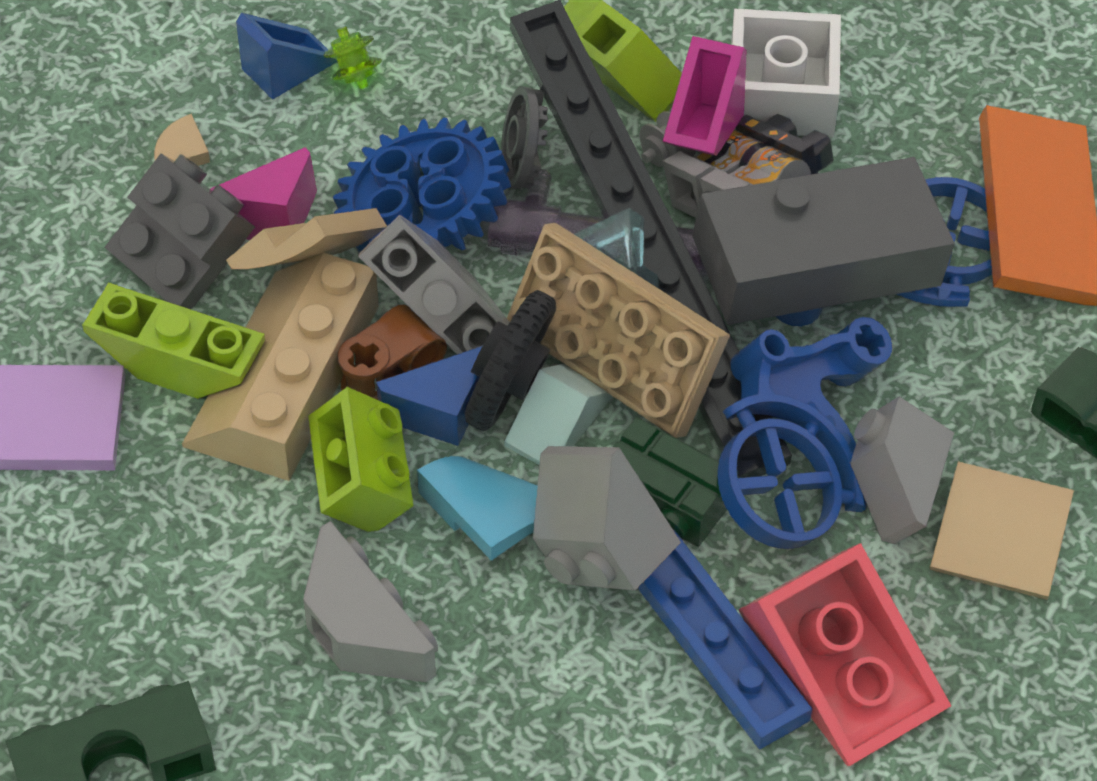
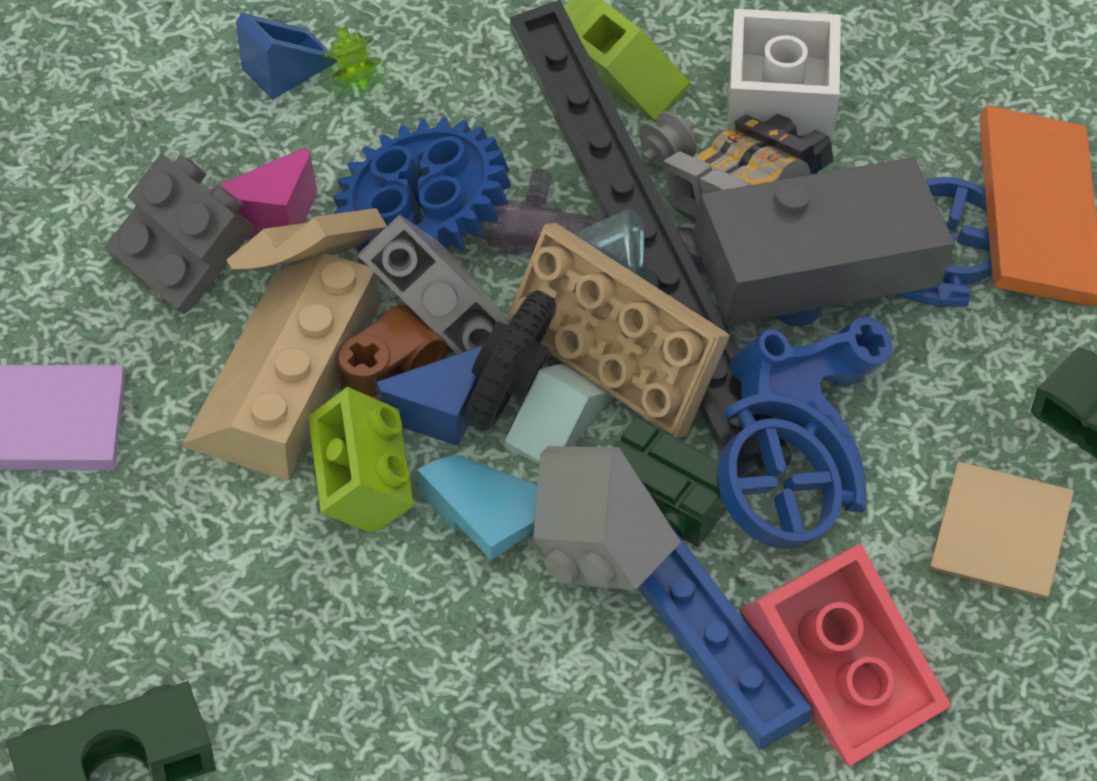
lime slope [82,282,265,399] -> none
tan tile [154,114,210,166] -> none
light grey slope [303,521,438,682] -> none
dark grey wheel [501,86,548,189] -> none
dark pink slope [663,36,747,156] -> none
light grey slope [850,396,954,544] -> none

